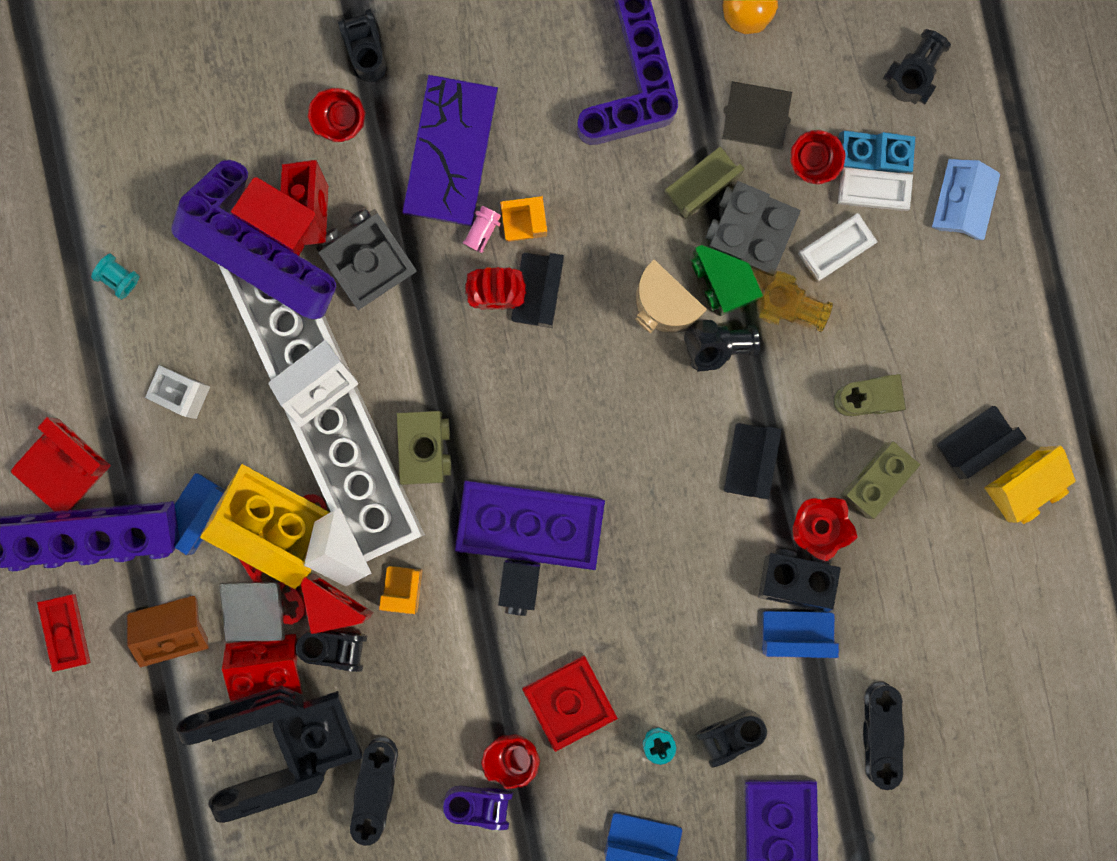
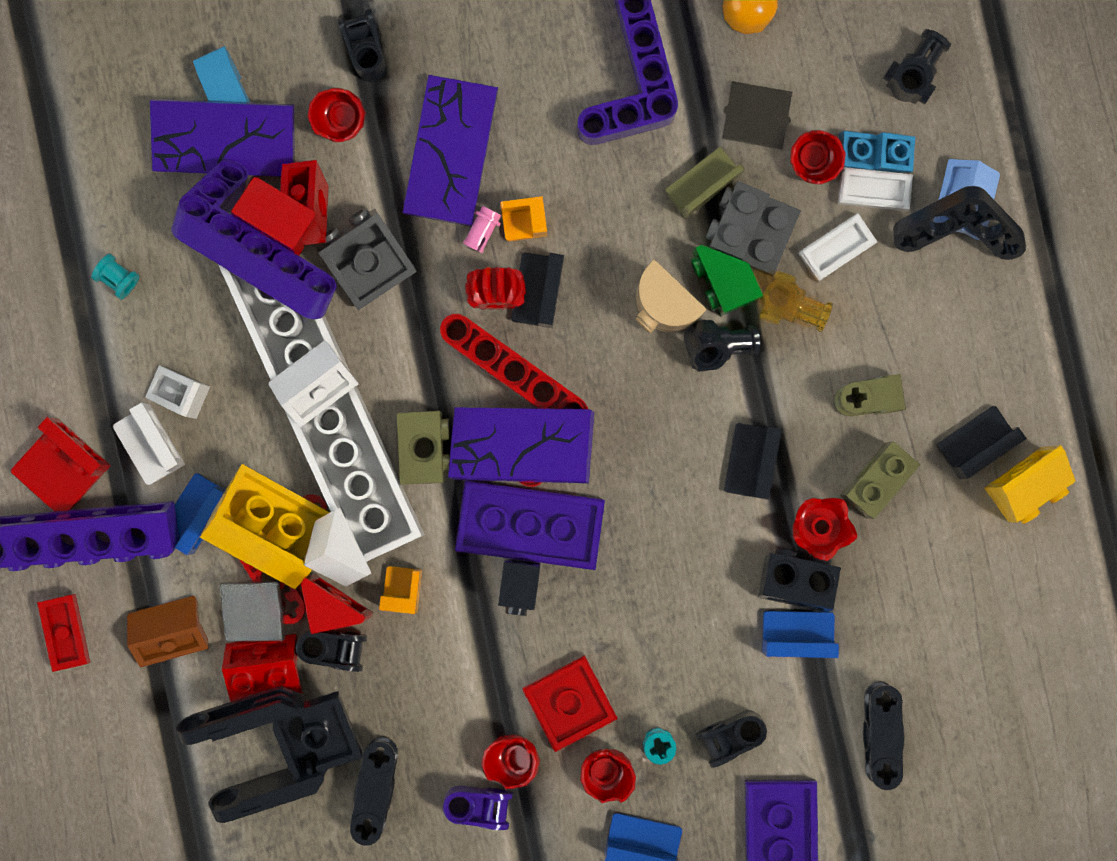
none -> white panel [113,402,185,485]
none -> dark purple tile [150,99,295,176]
none -> dark azure slope [193,46,251,103]
none -> red beam [440,314,588,487]
none -> dark purple tile [448,407,595,484]
none -> red hair [580,748,636,803]
none -> black beam [893,186,1026,260]

